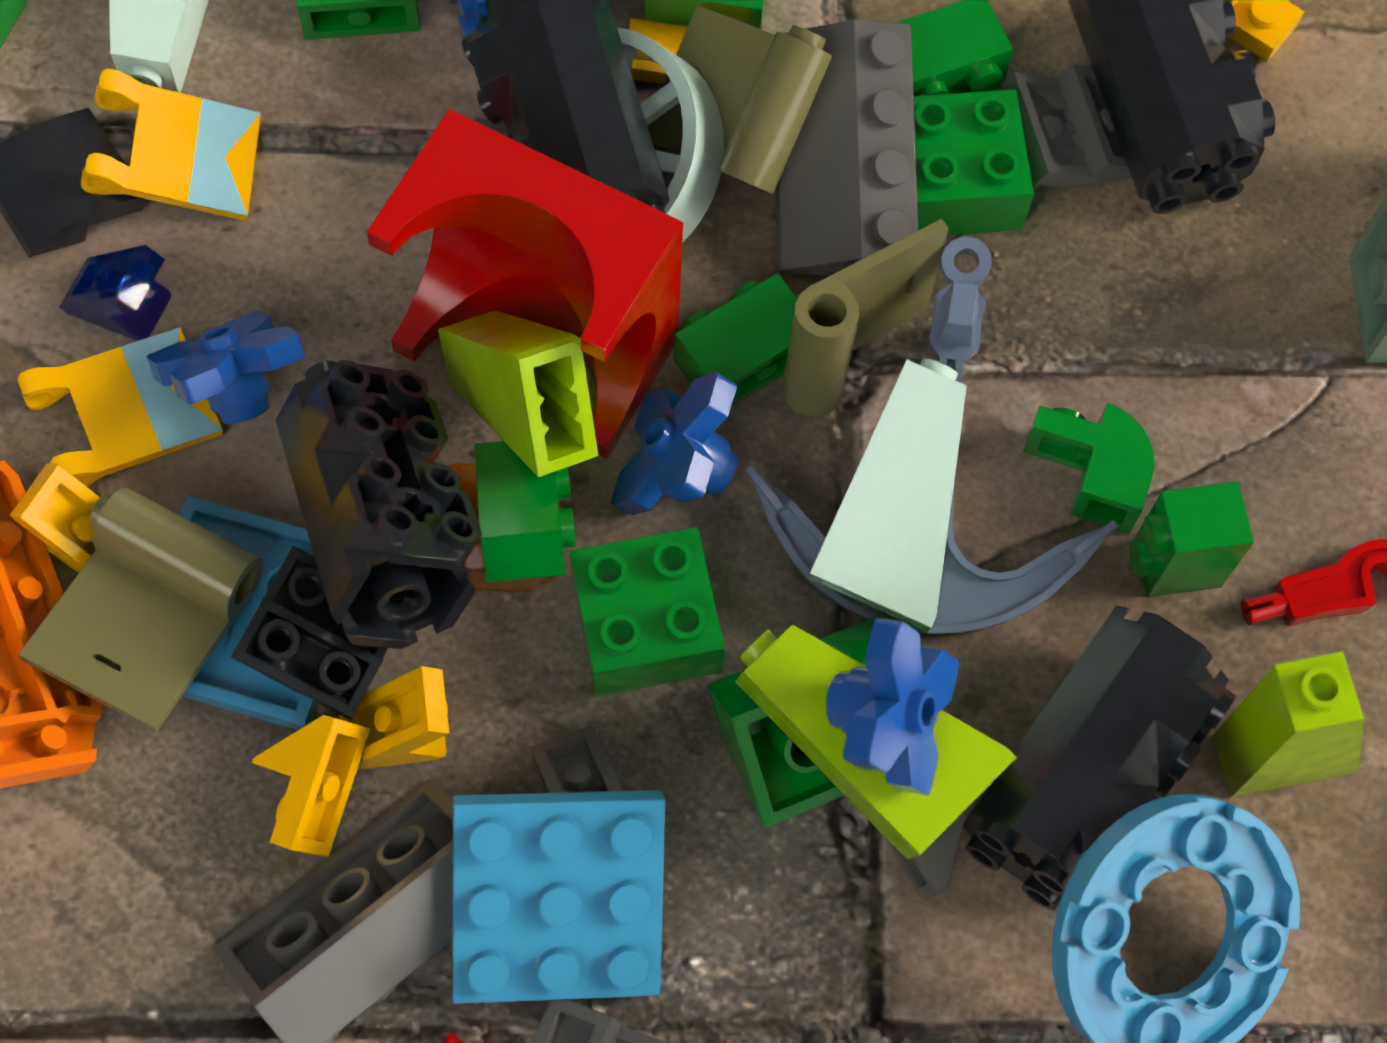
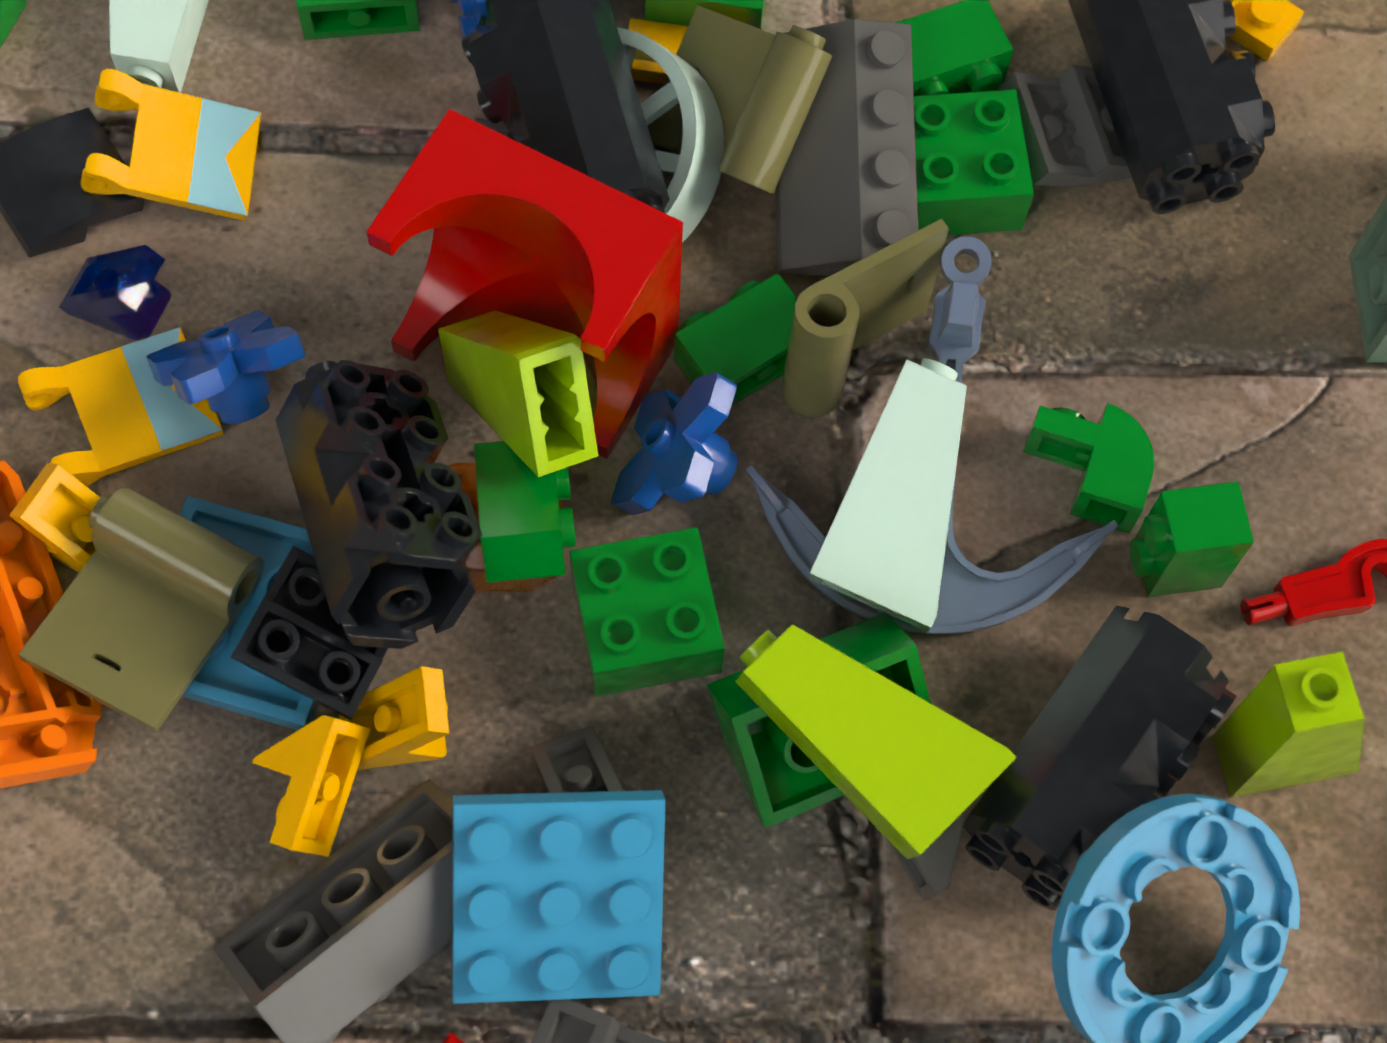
blue plant [826,619,959,795] -> none

